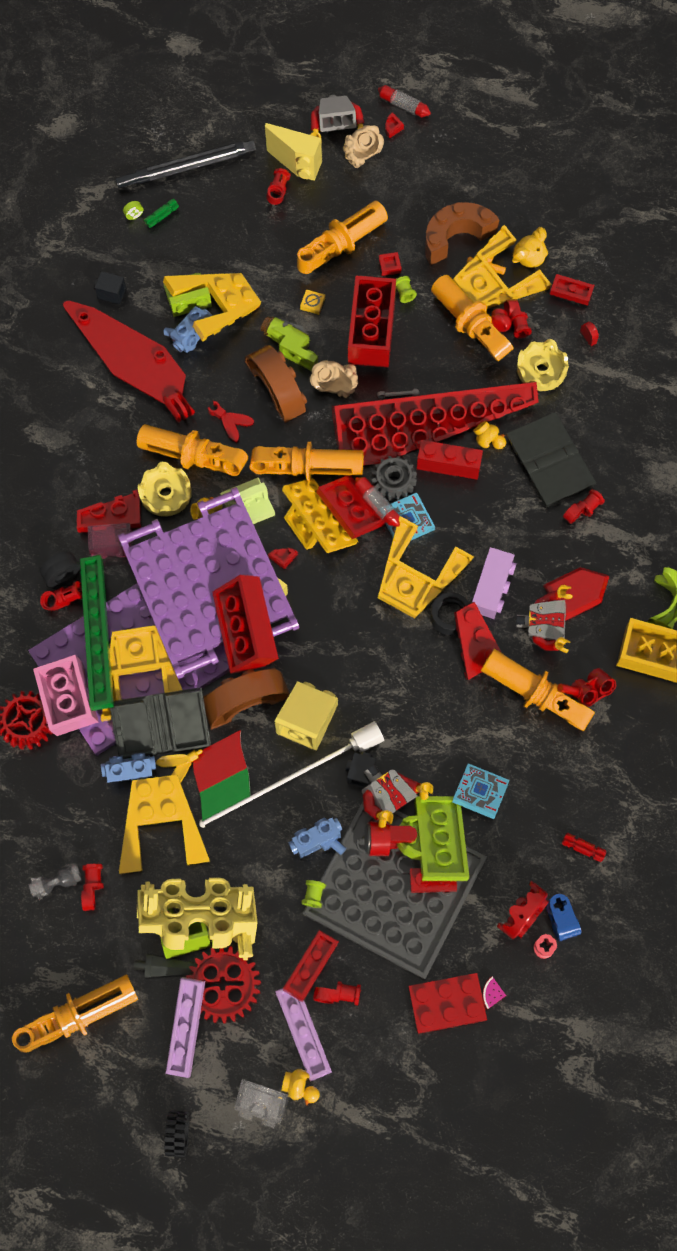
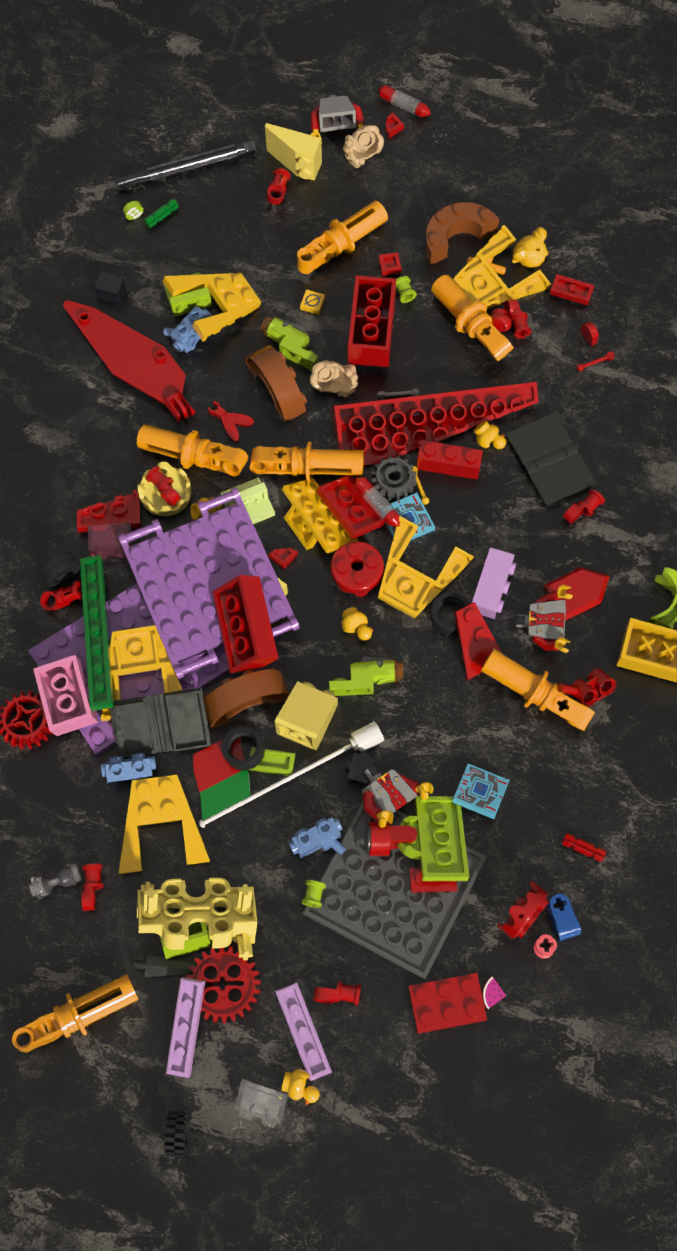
yellow piece [156,749,203,783] -> none
red tile [283,930,339,1002] -> none
light yellow plate [517,339,569,391] -> none
none -> red connector [146,466,181,507]
none -> black tyre [221,726,265,771]
none -> lime tile [250,747,296,776]
none -> lime plate [329,656,404,696]
none -> red plate [331,541,384,597]
none -> yellow animal [341,607,373,641]
none -> yellow hinge [413,466,429,505]
none -> red hinge [576,351,615,371]

